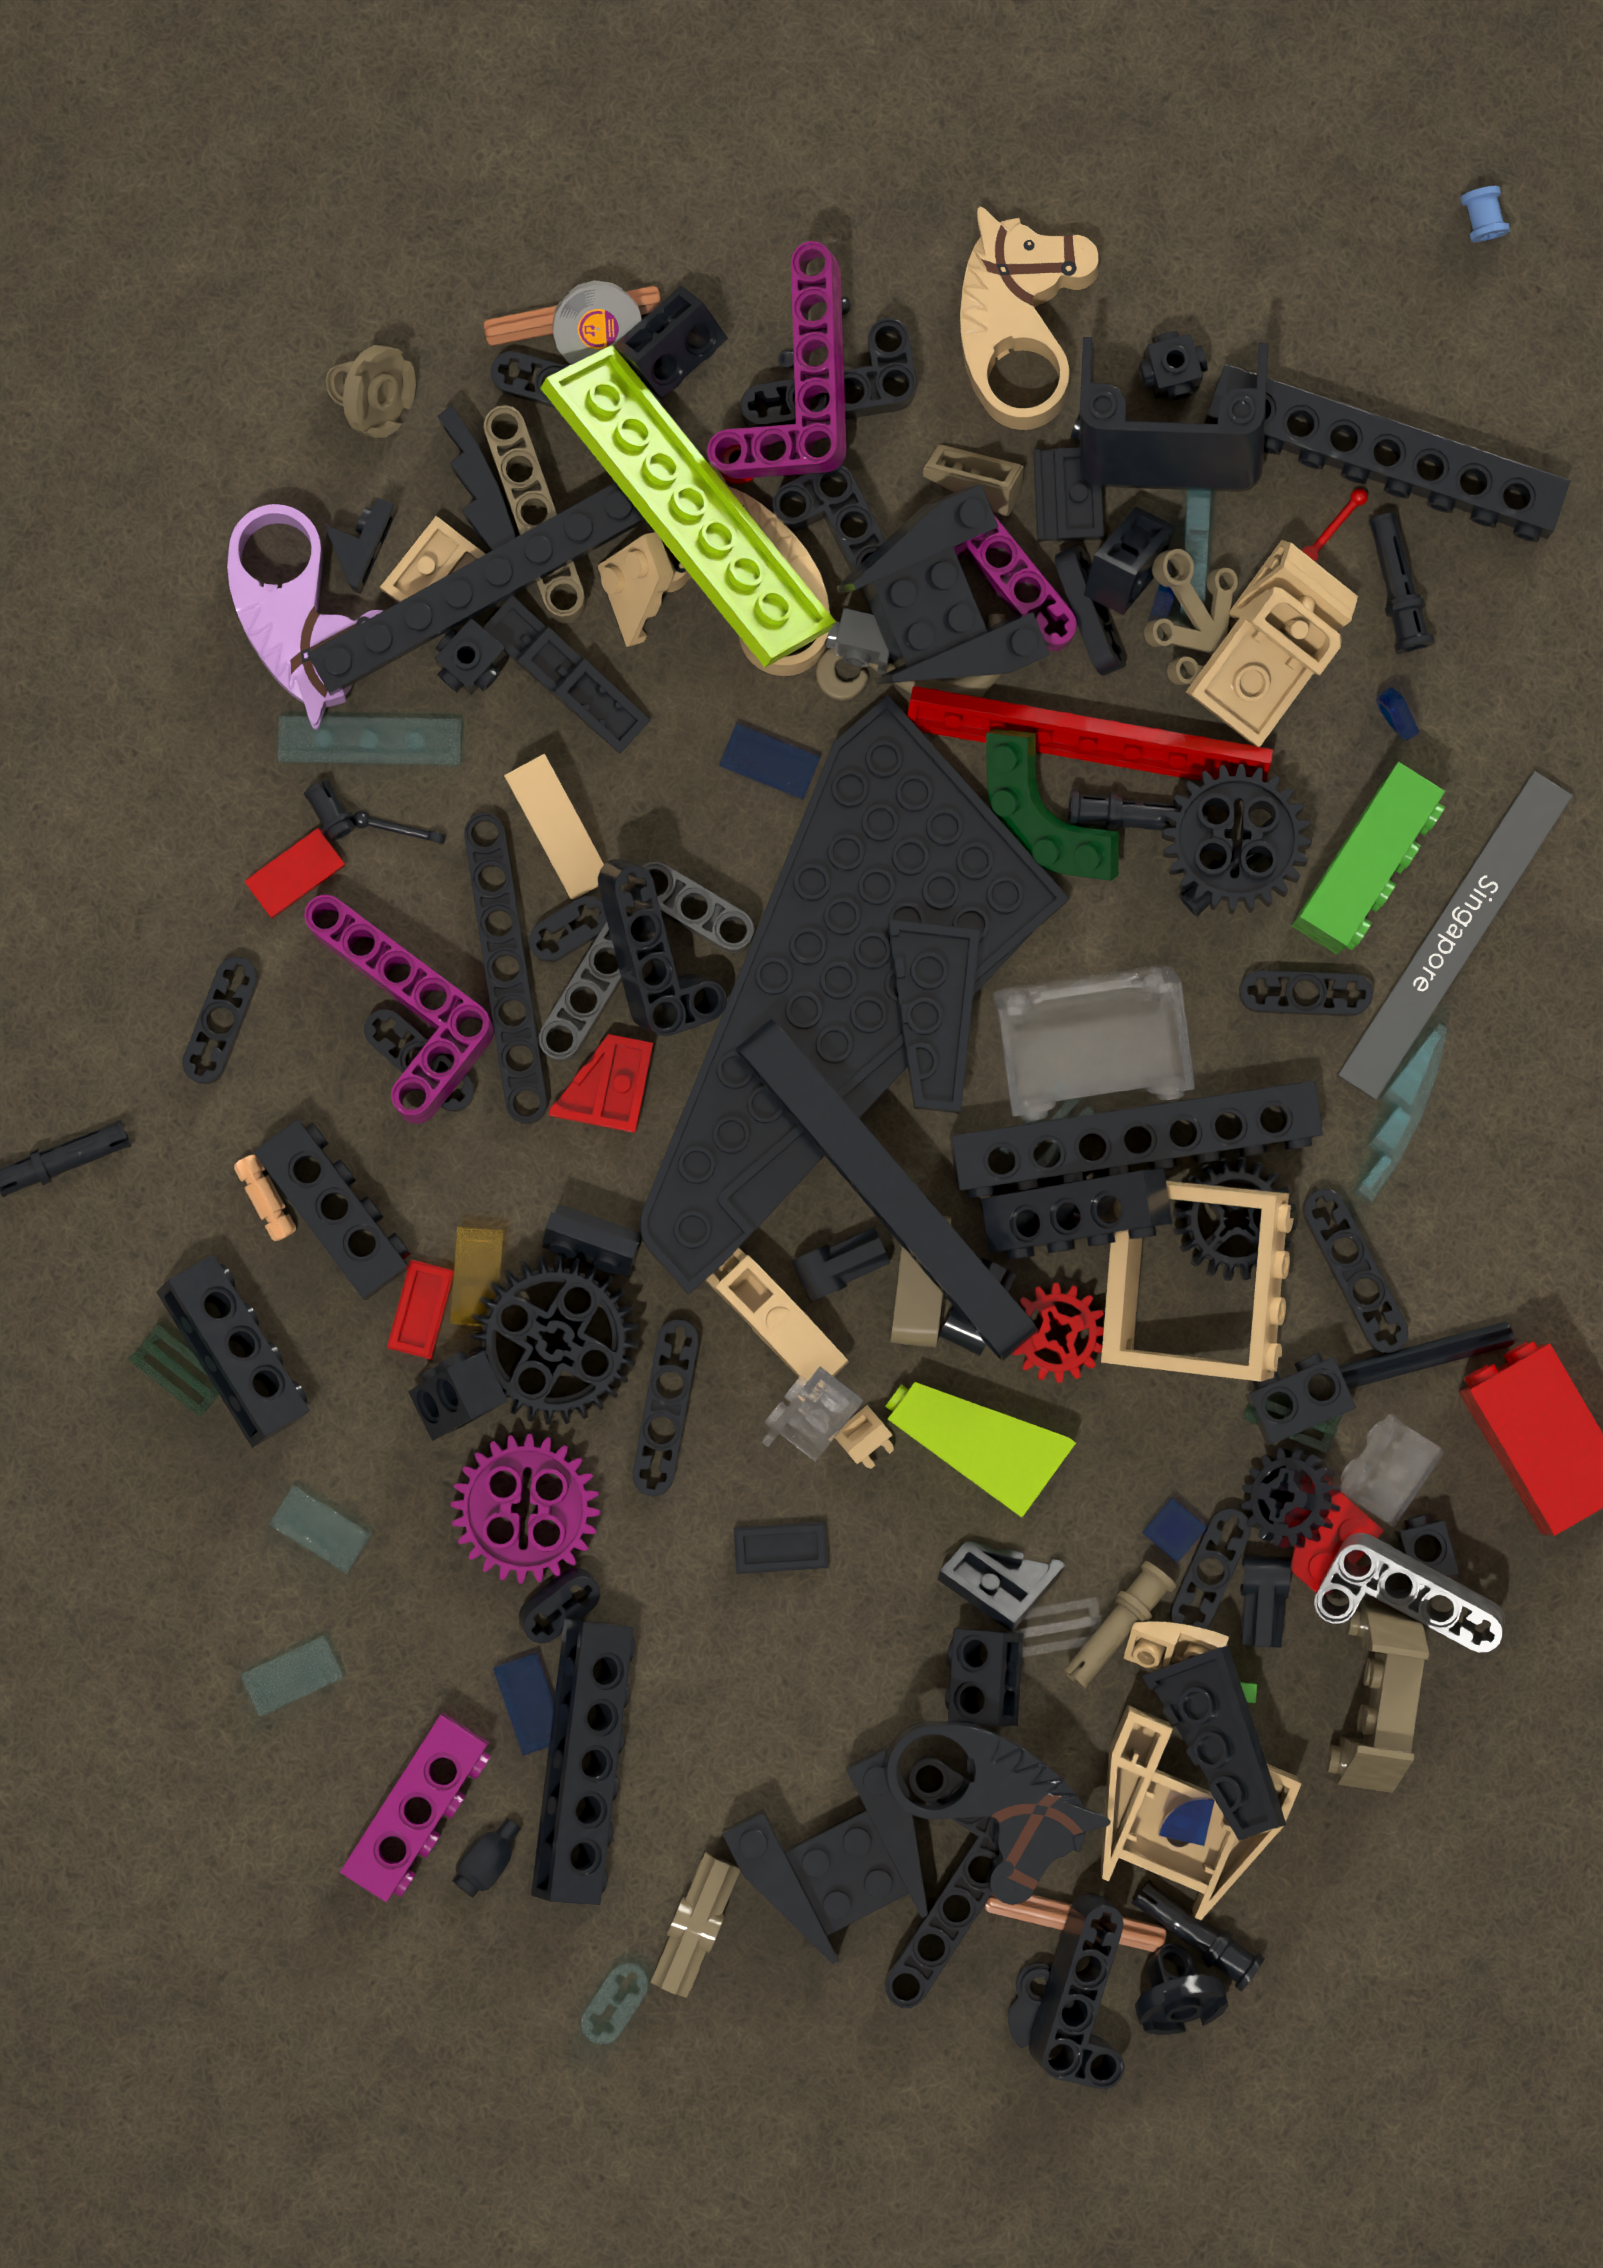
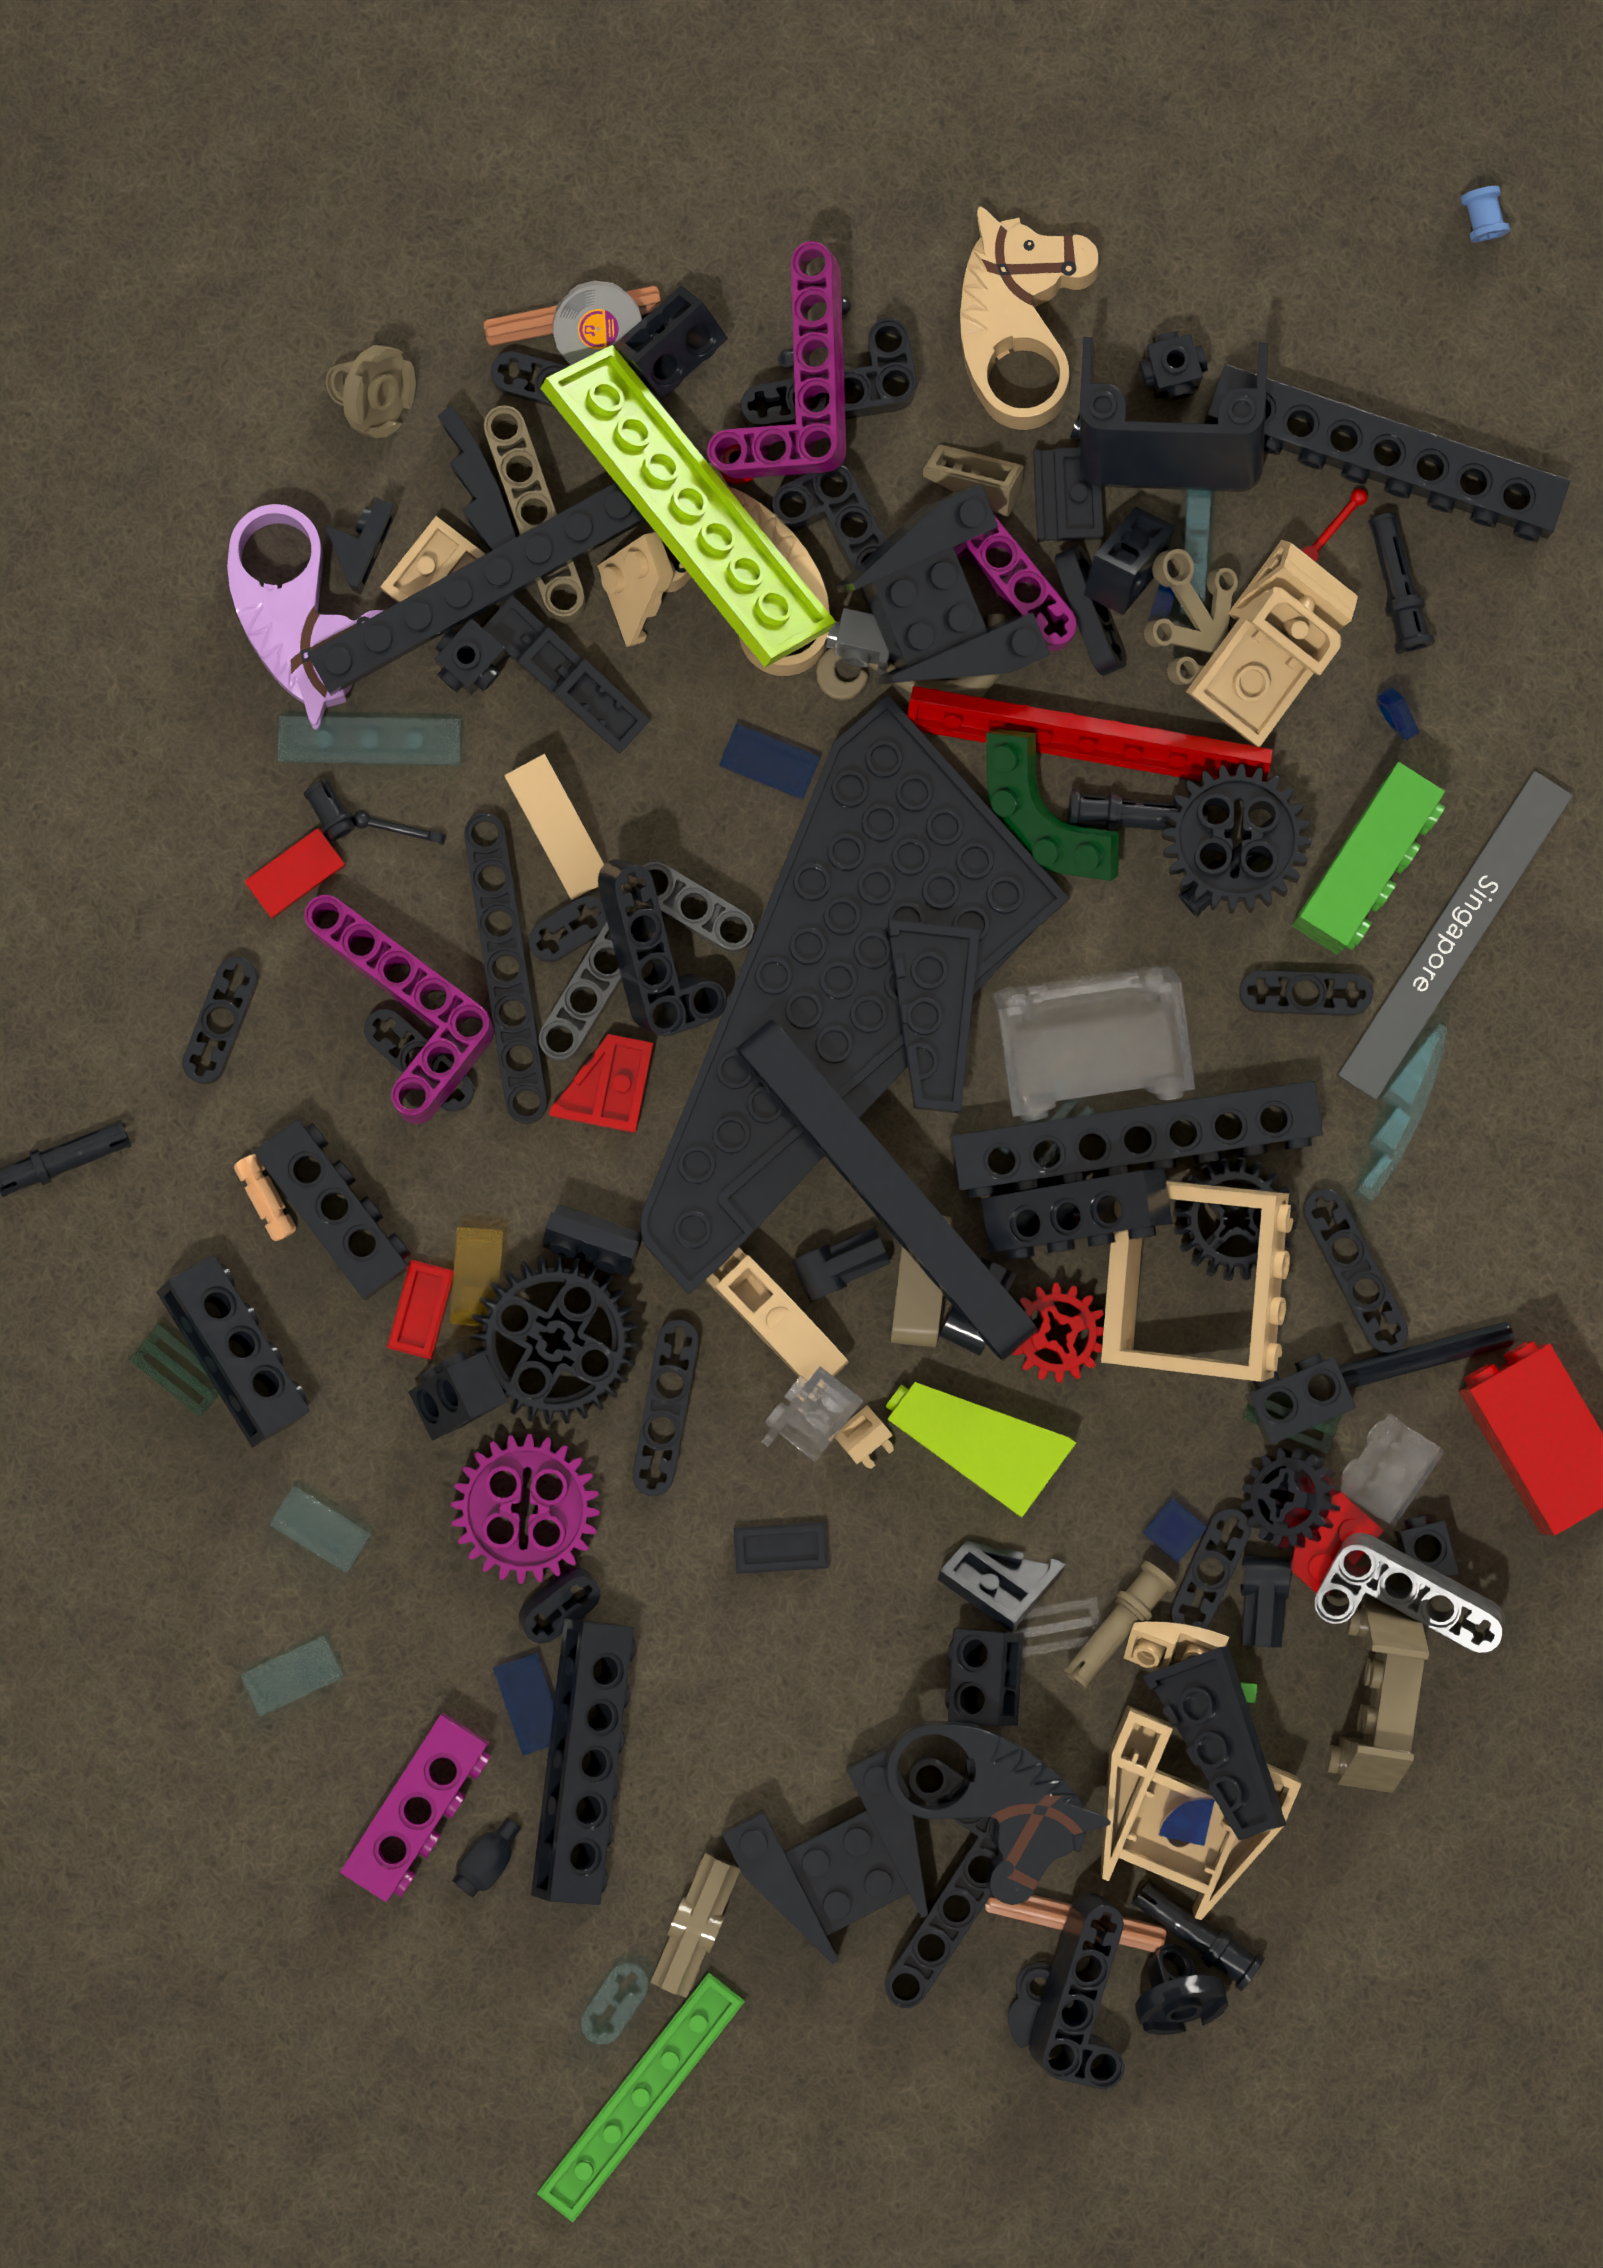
none -> bright green tile [537,1972,745,2222]

